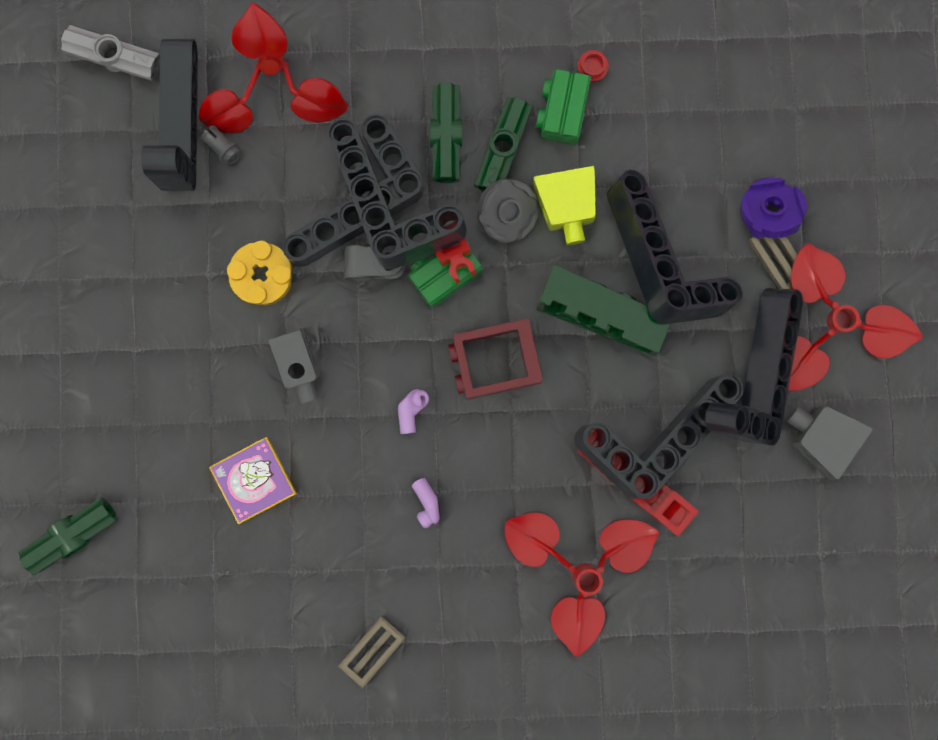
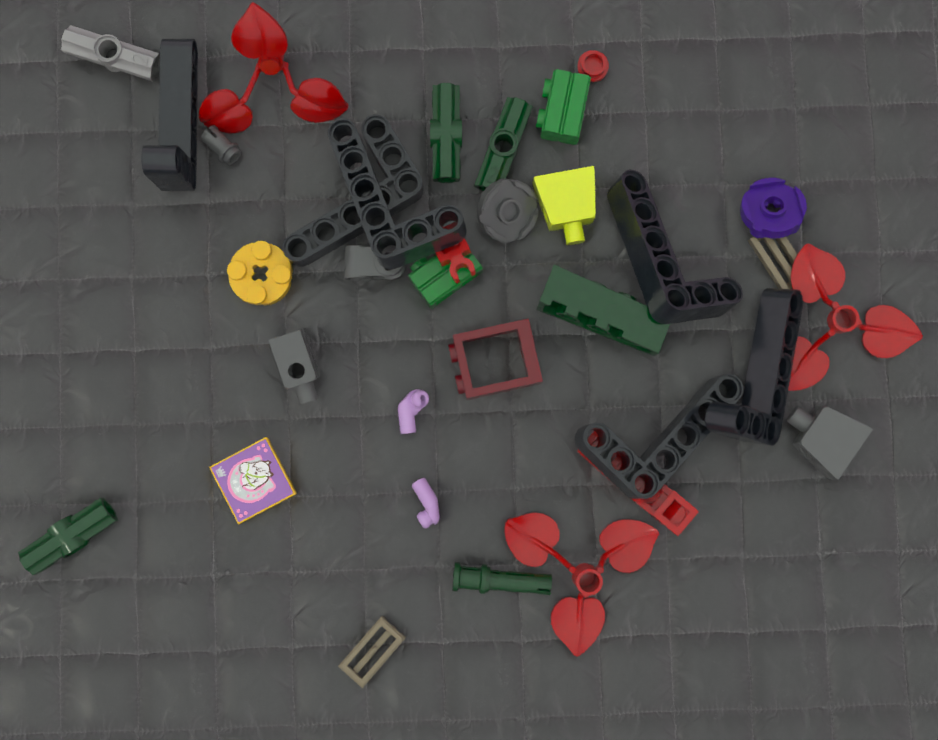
none -> dark green pin [452,562,552,595]

